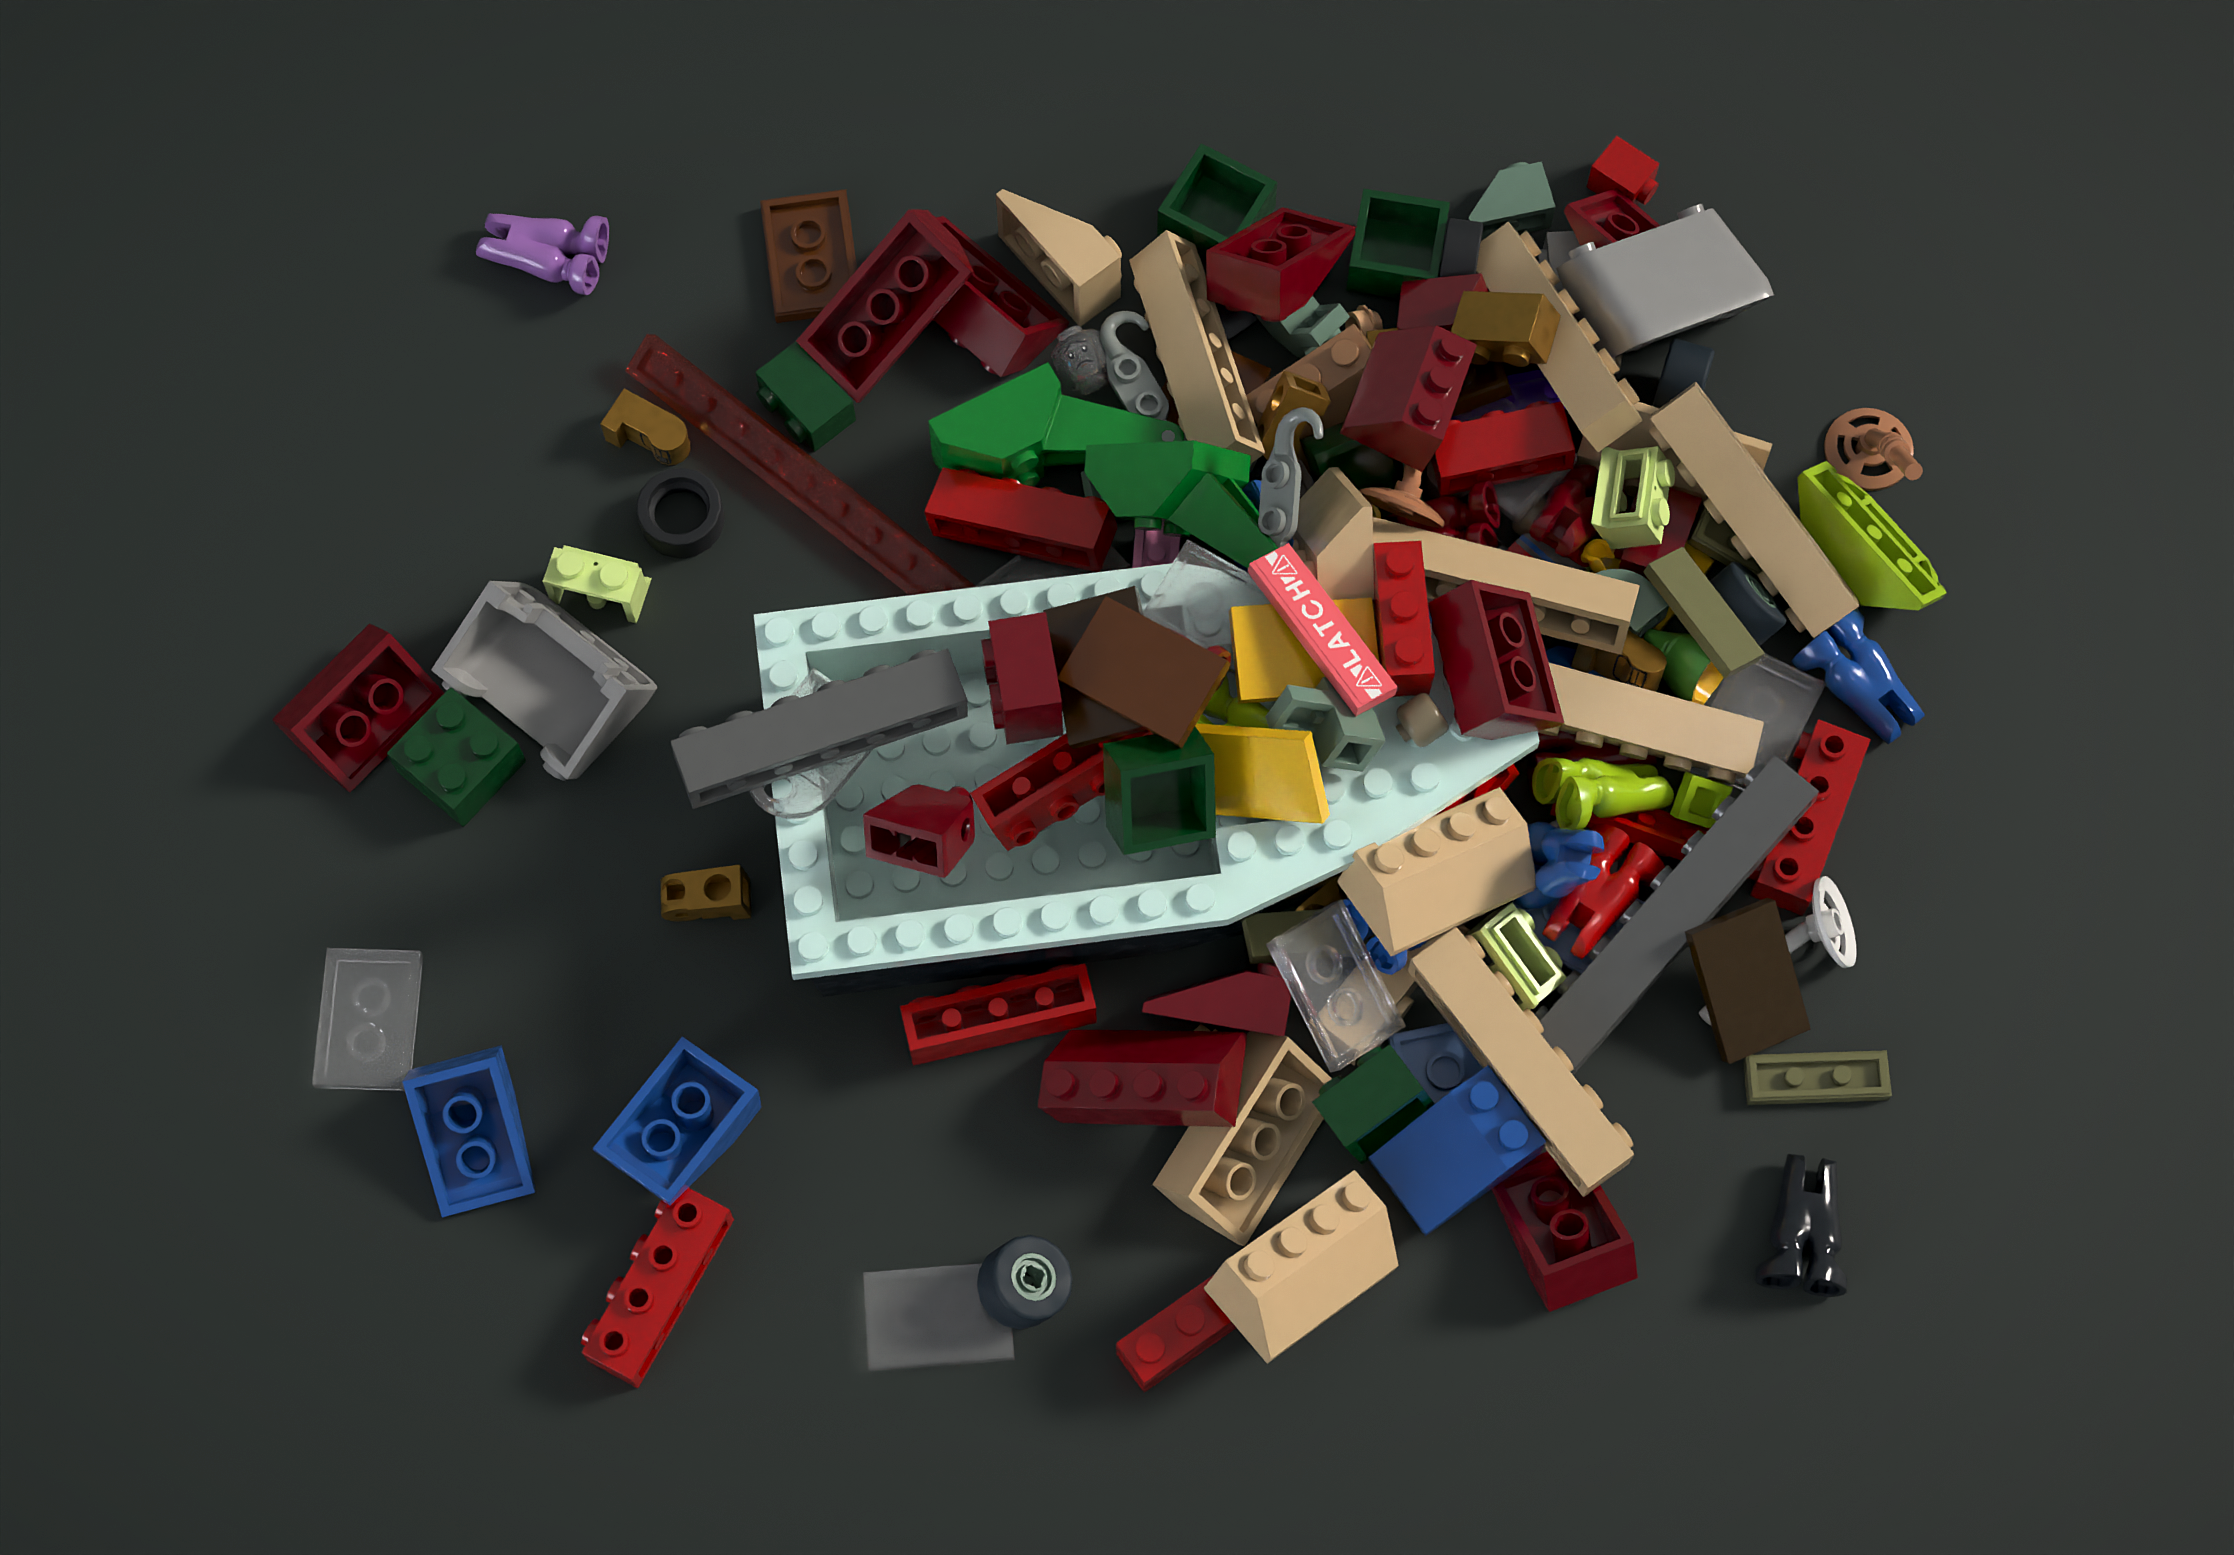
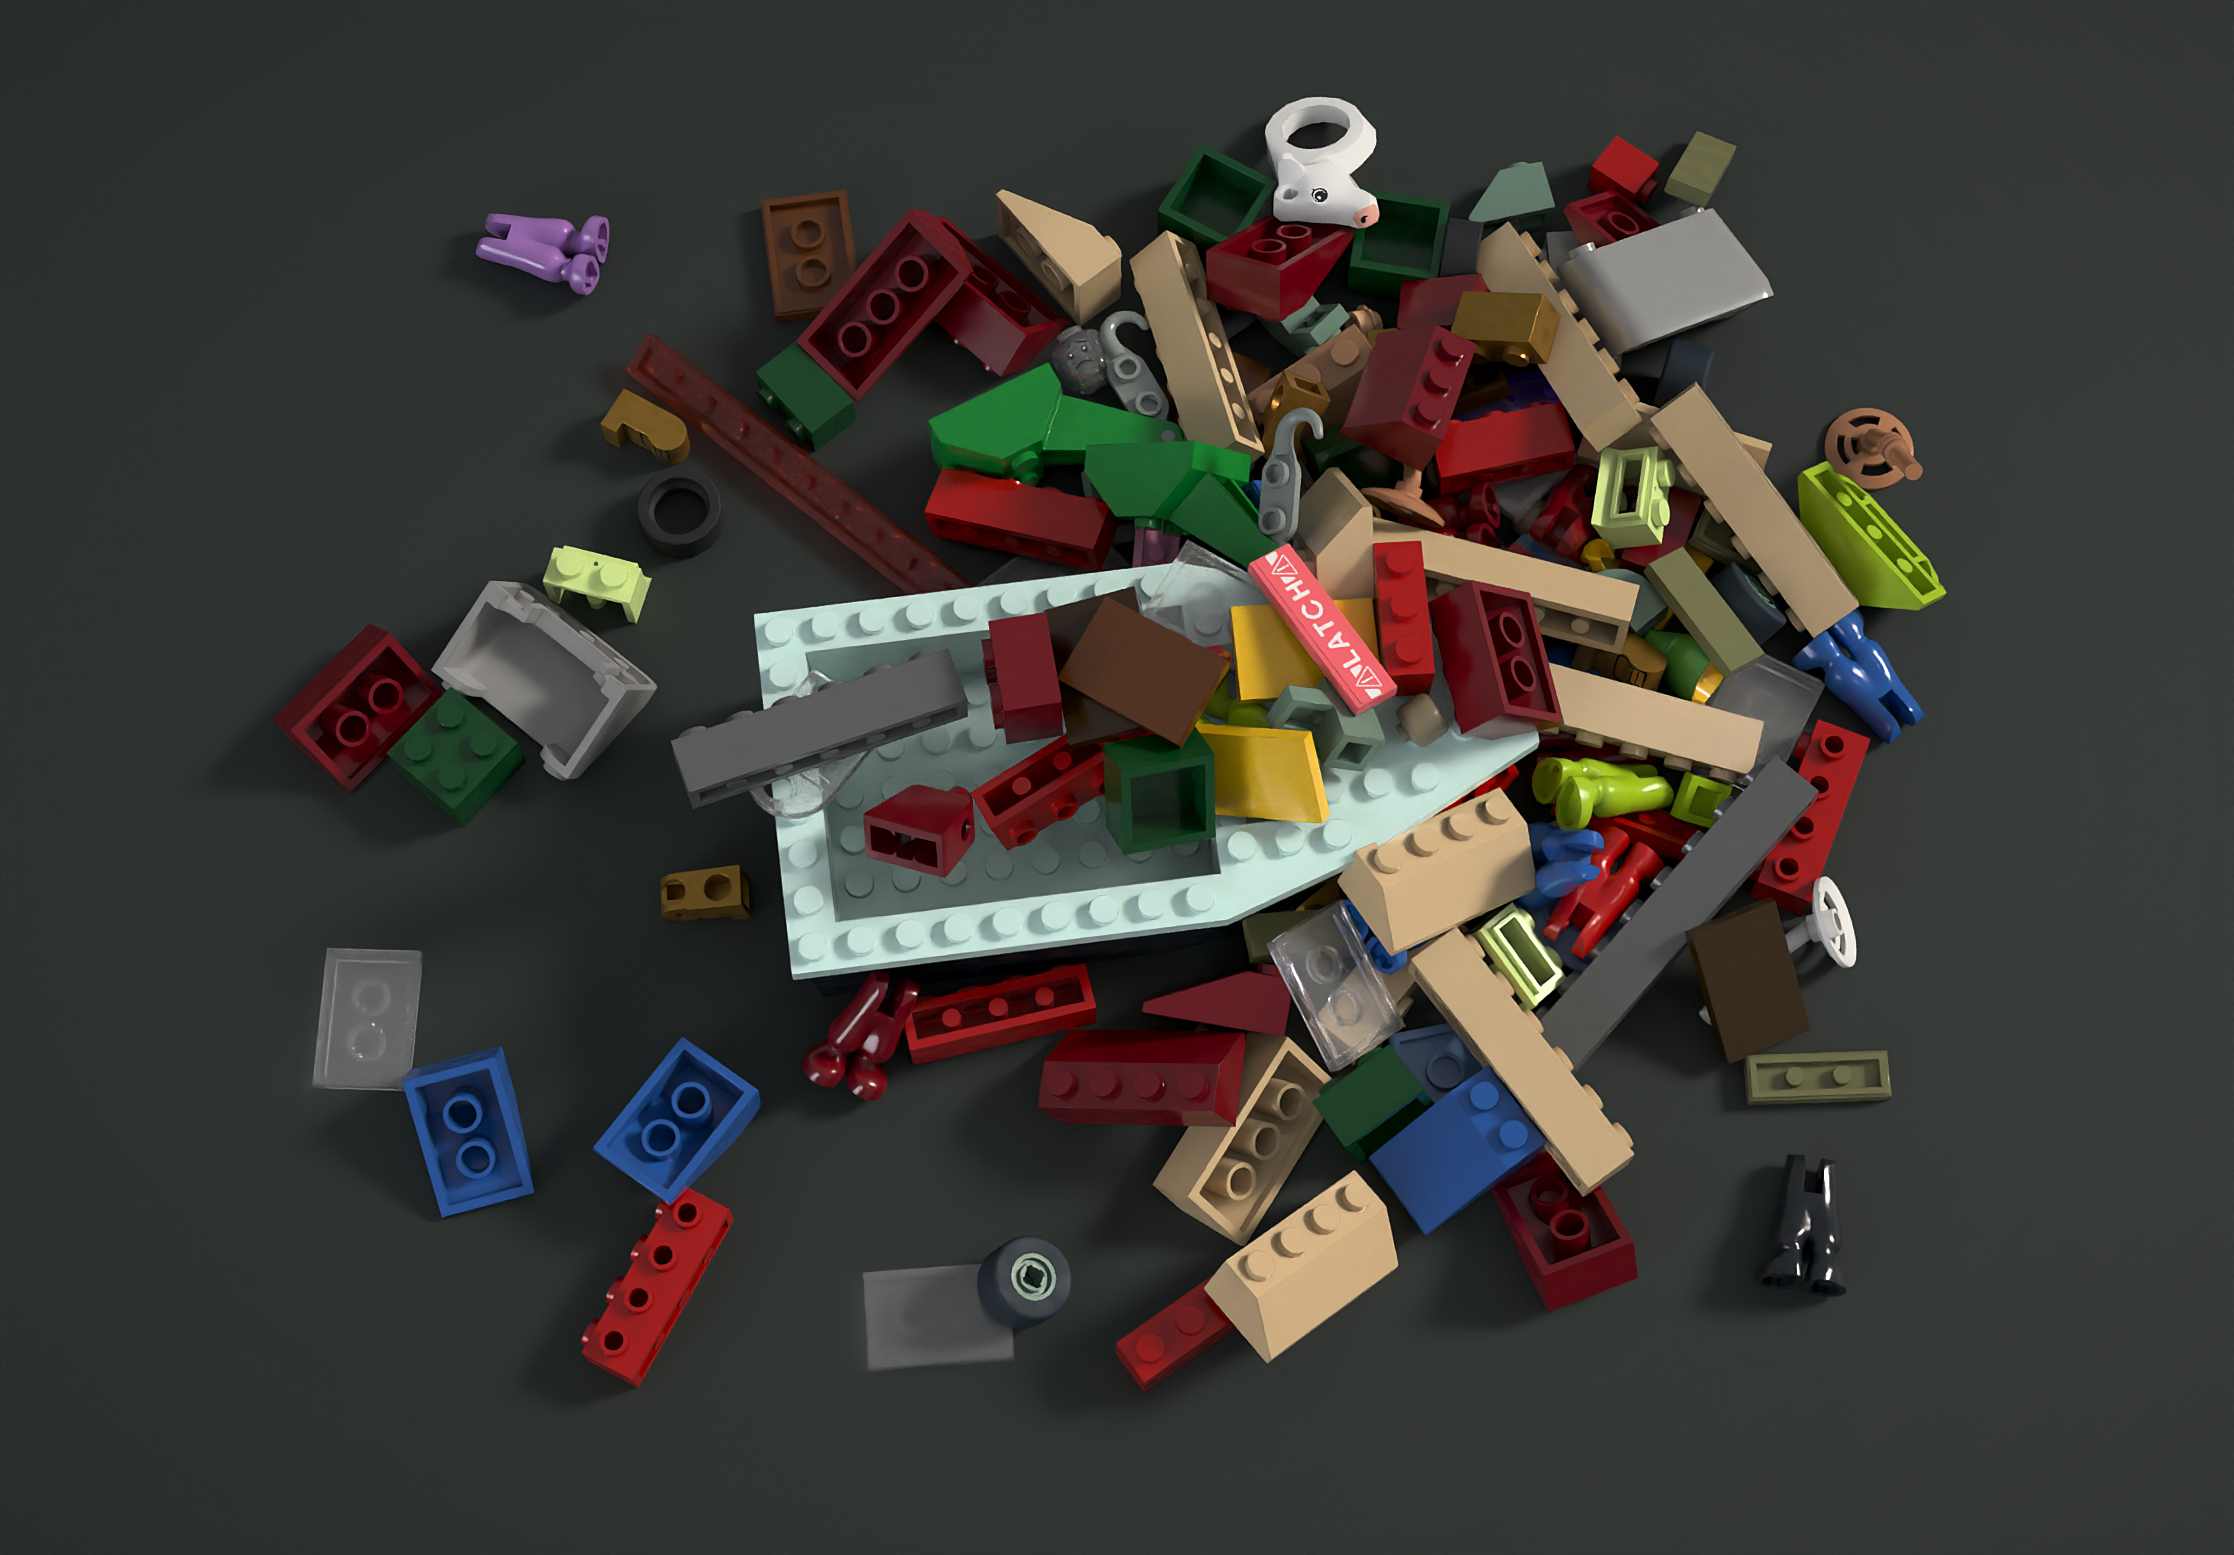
none -> dark red piece [802,969,920,1101]
none -> white animal [1265,97,1380,228]
none -> olive tile [1664,131,1737,208]

